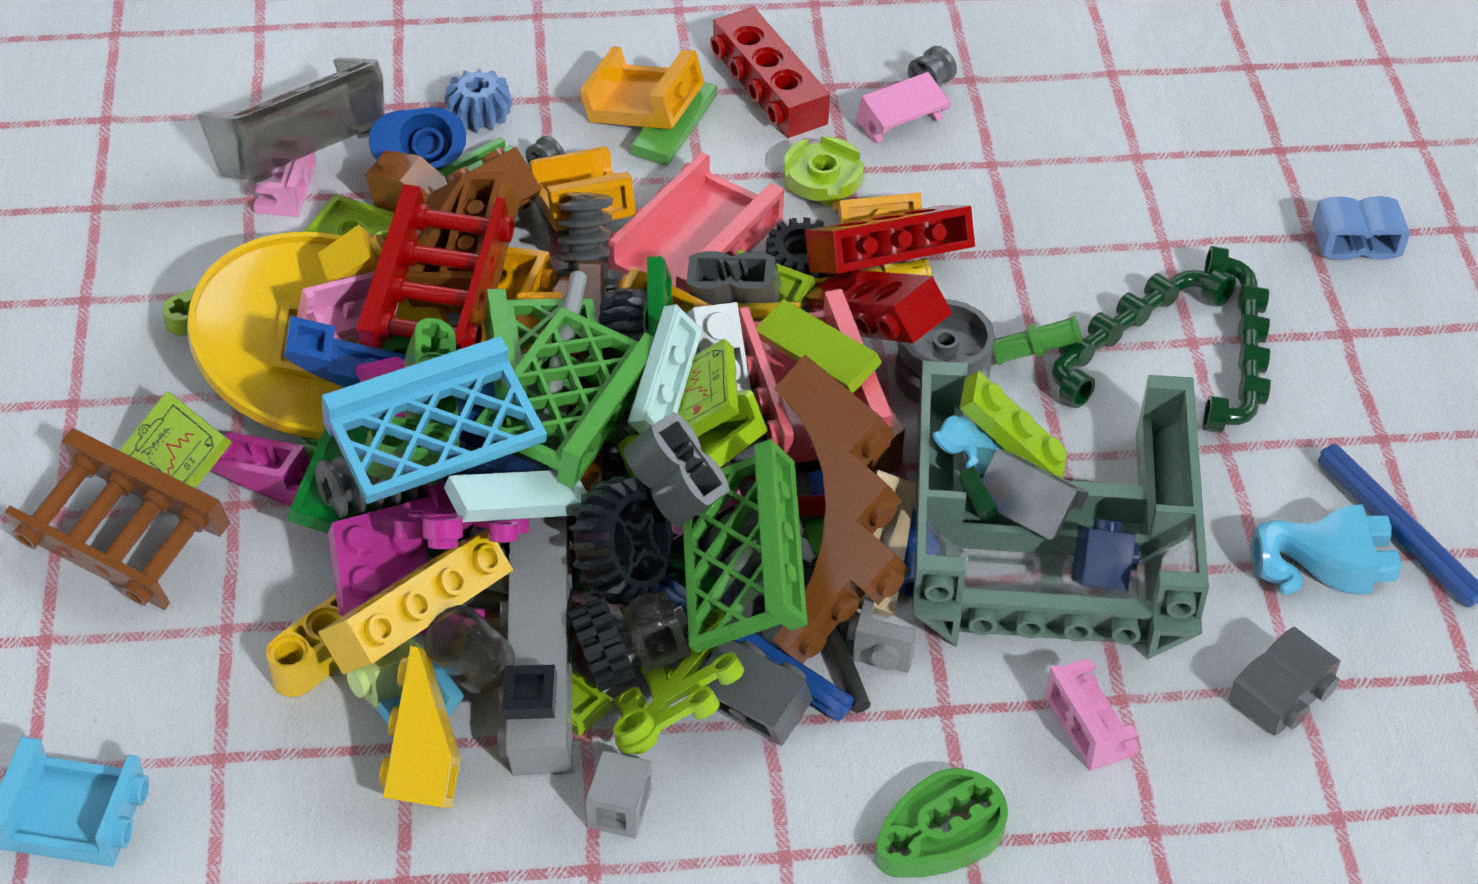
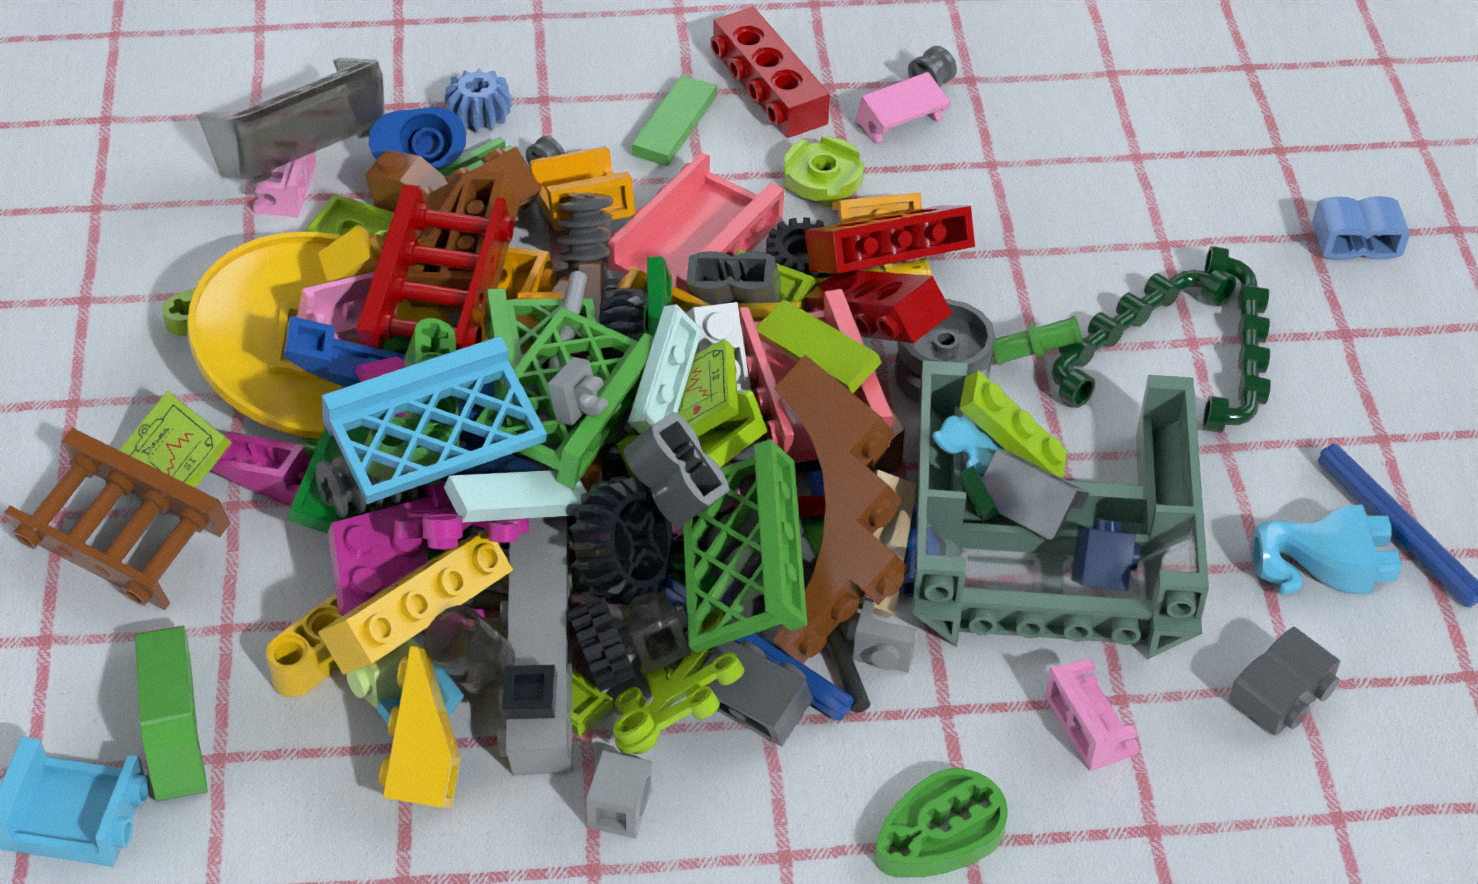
light orange panel [580,46,705,129] -> none
none -> bright green beam [135,625,208,802]
none -> light grey tile [548,357,608,426]

